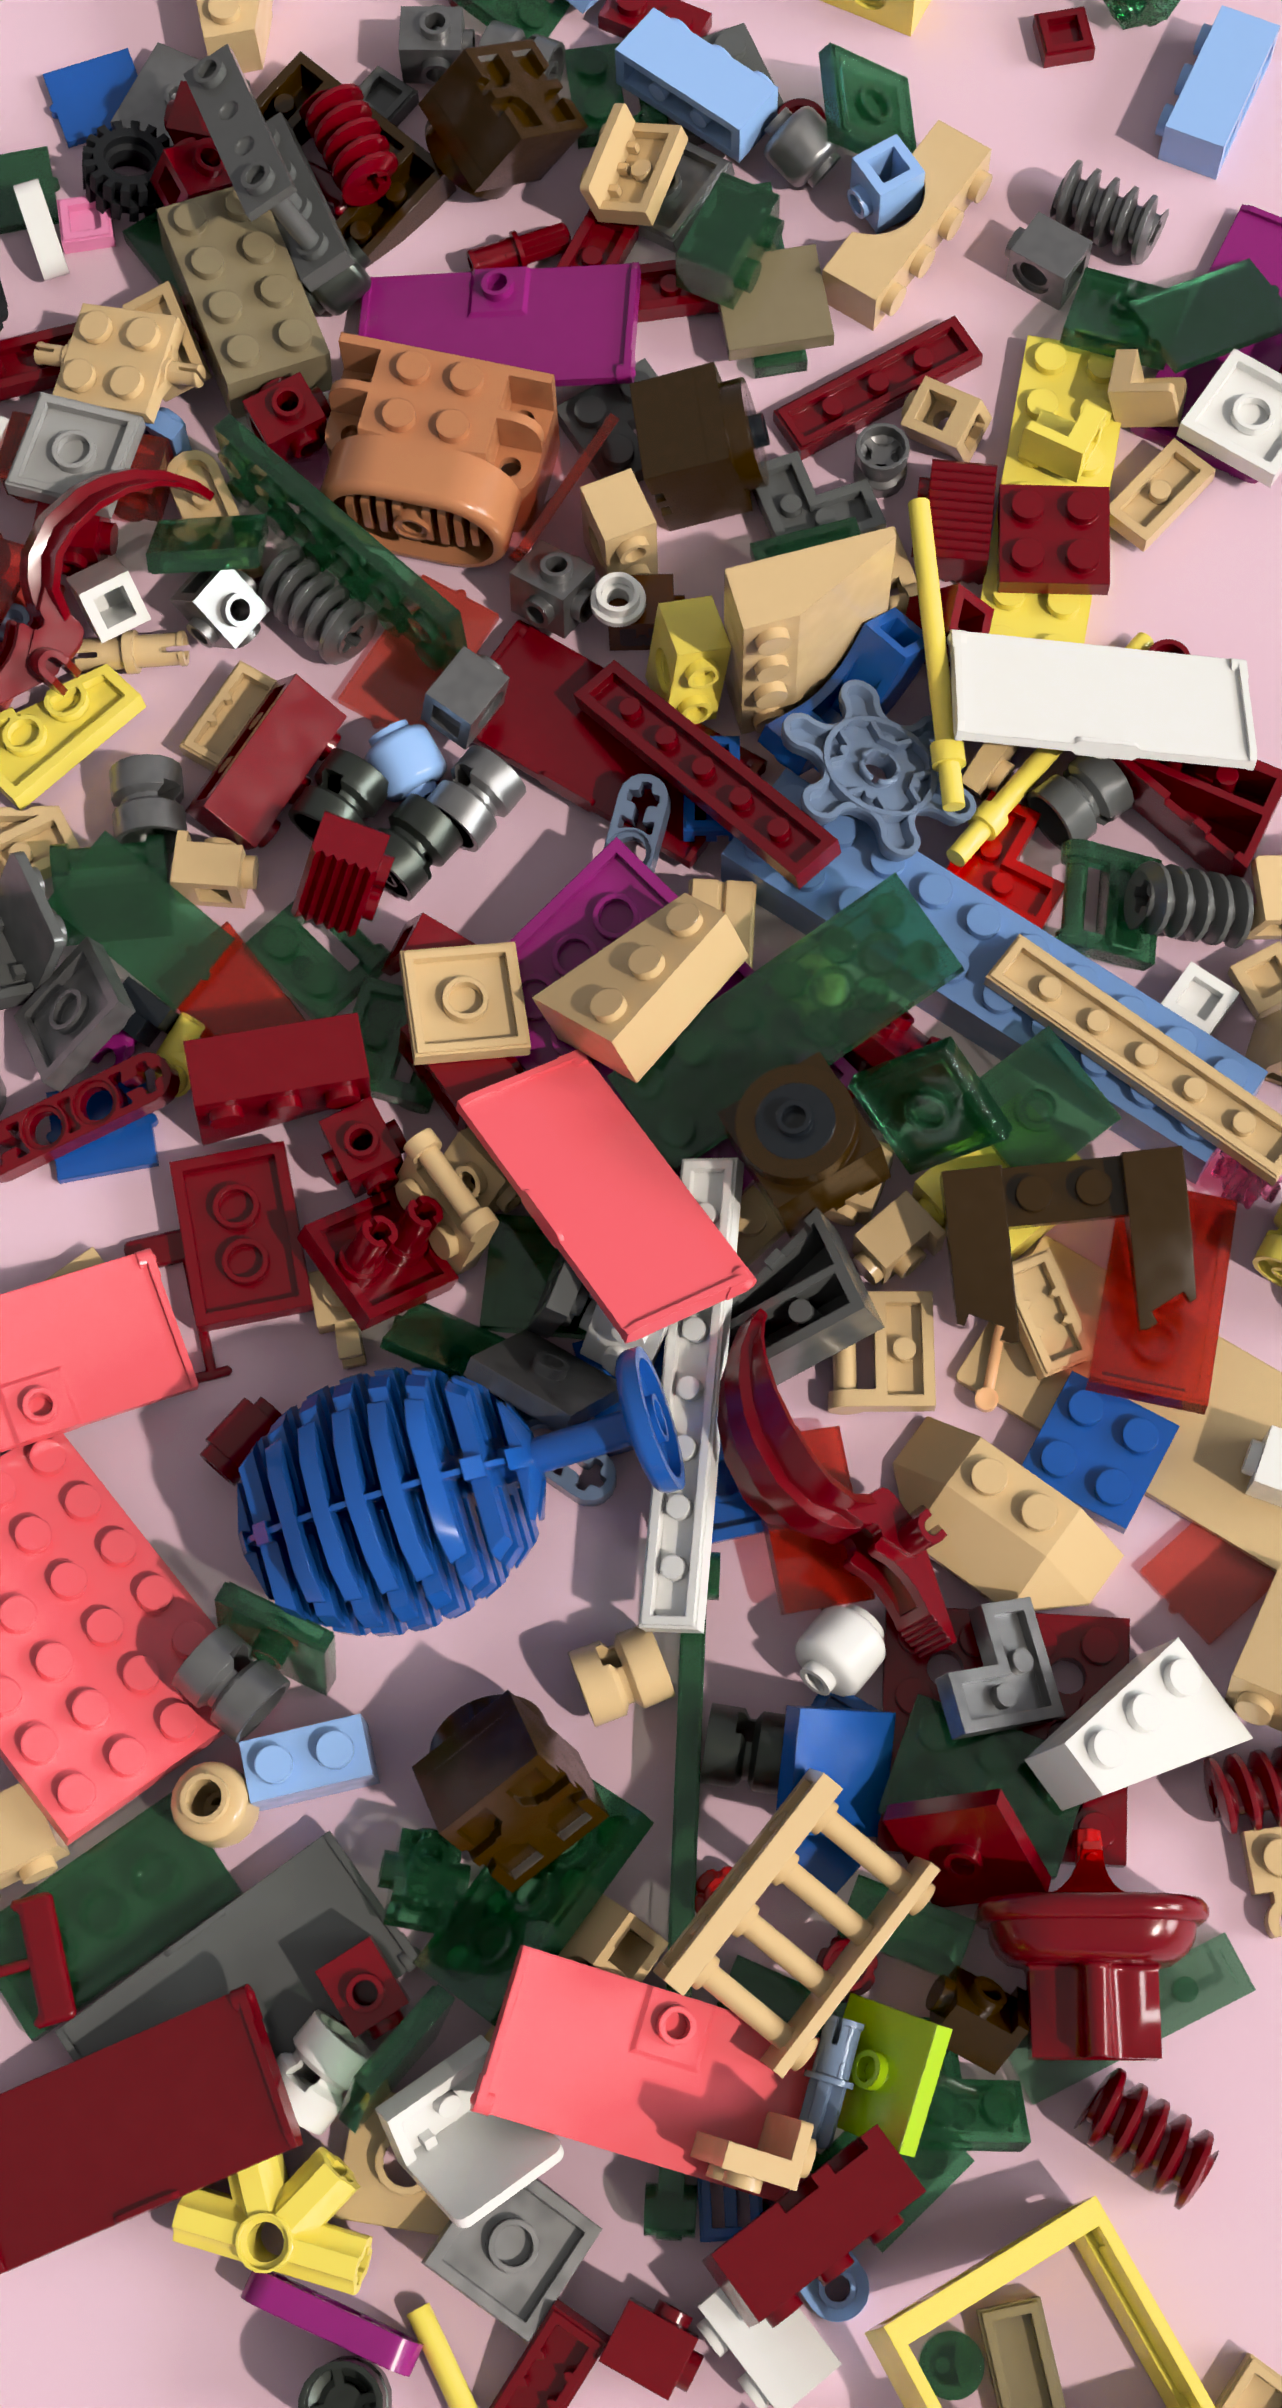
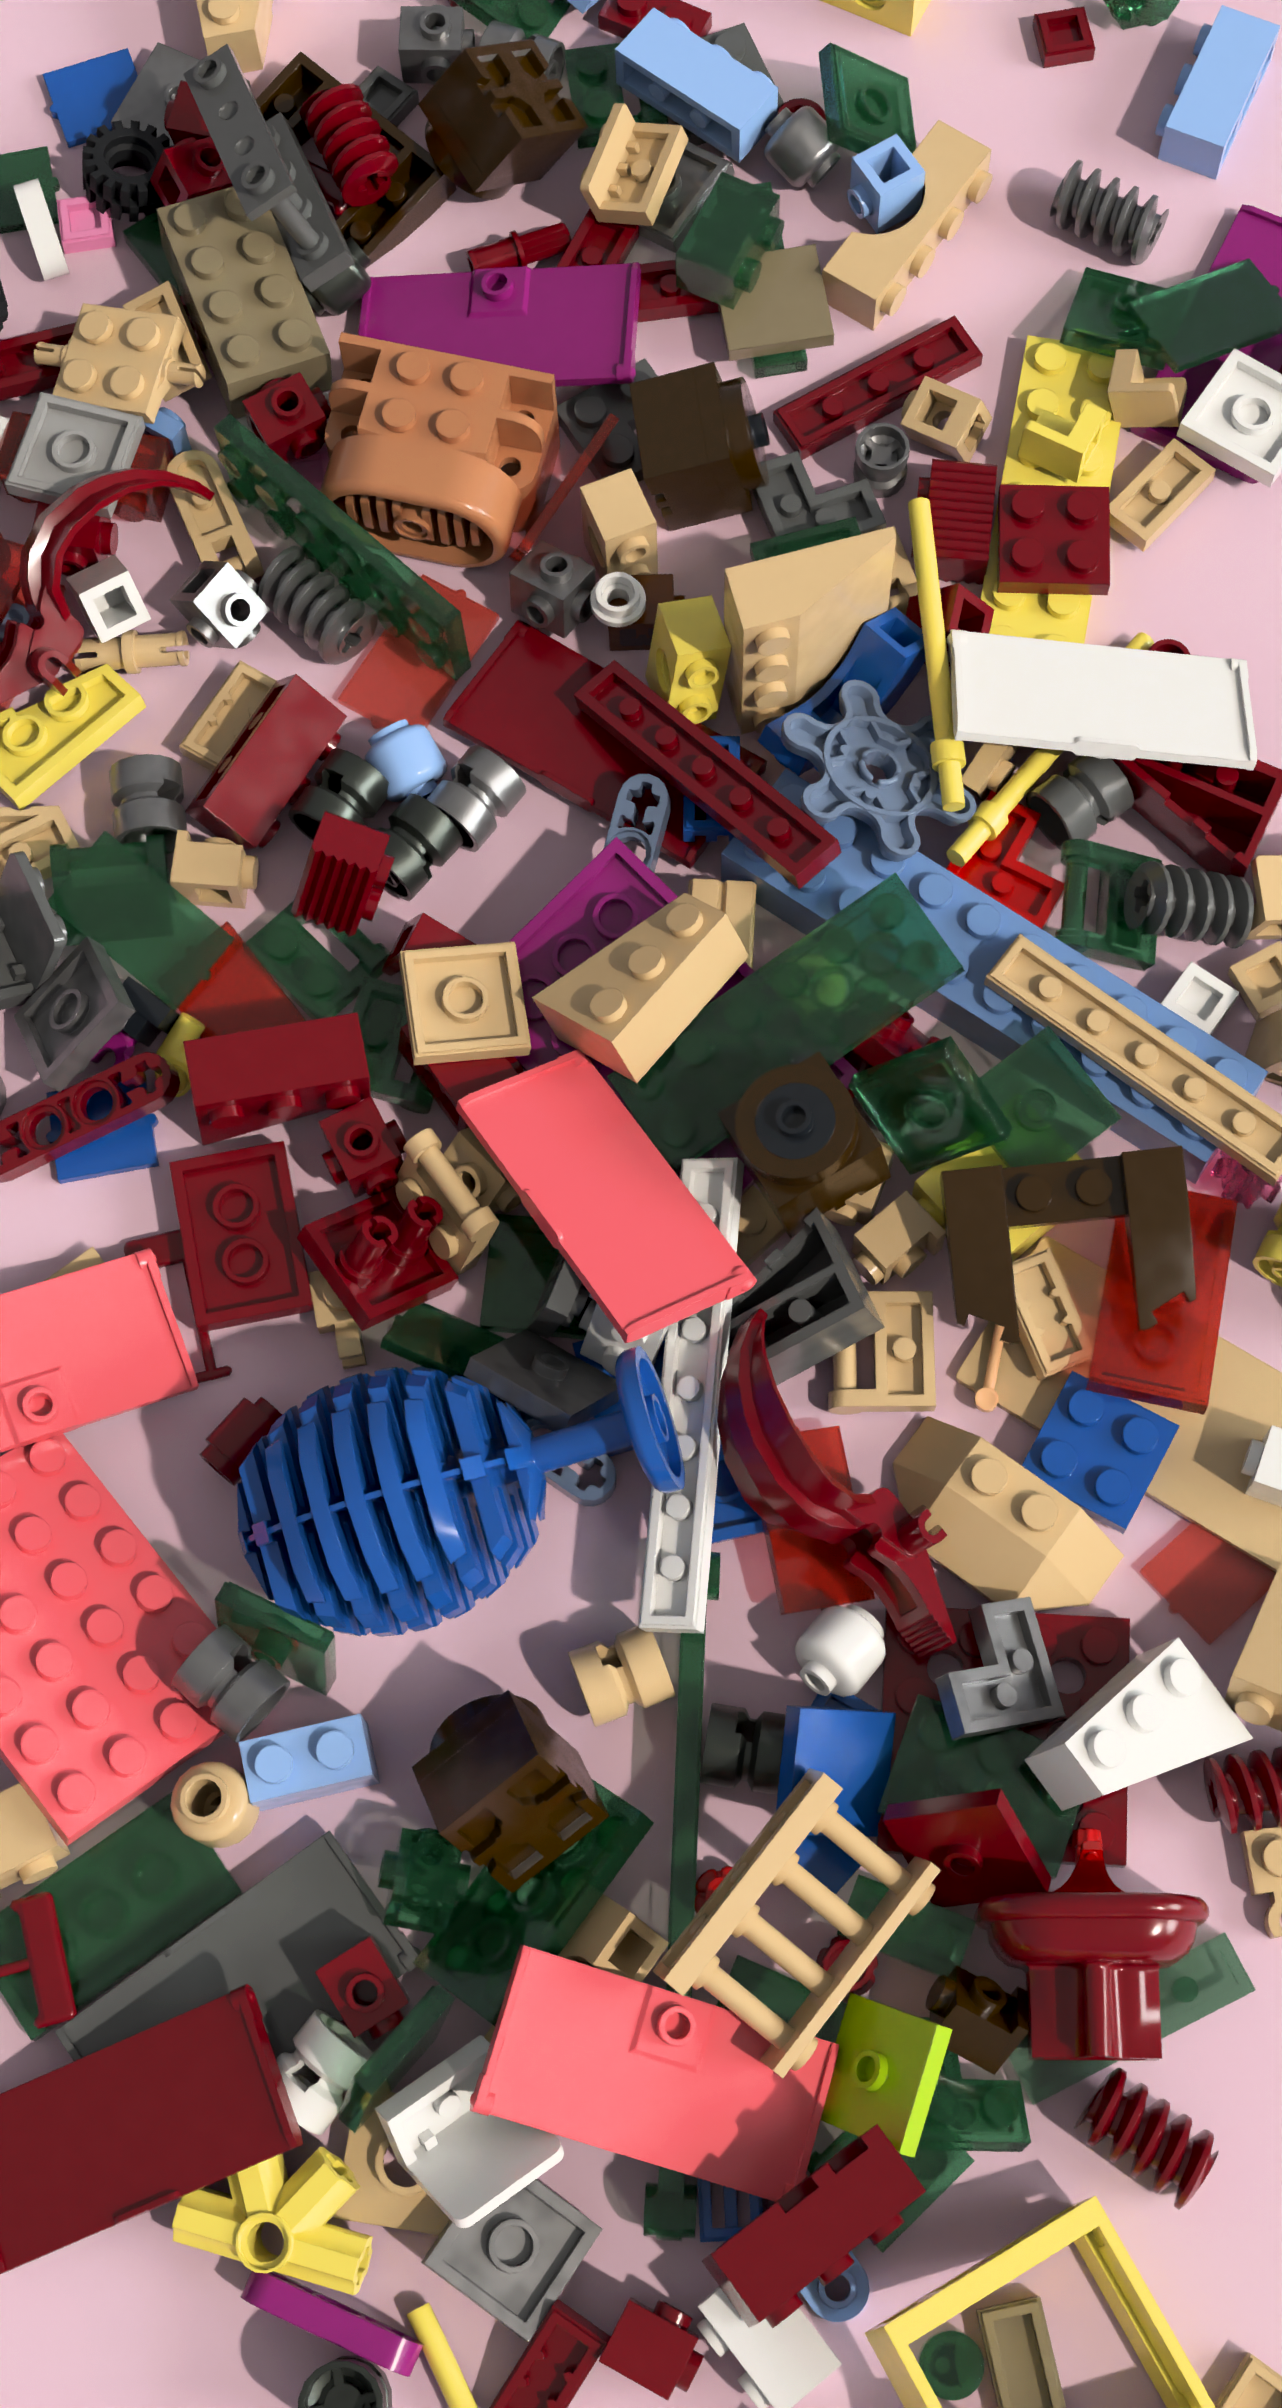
clear green tile [146,514,269,574] -> none
flat silver brick [420,646,510,750] -> none
tan bracket [690,2111,817,2194] -> none
sand blue axle [799,2015,865,2149] -> none
flat silver brick [1005,212,1093,310] -> none

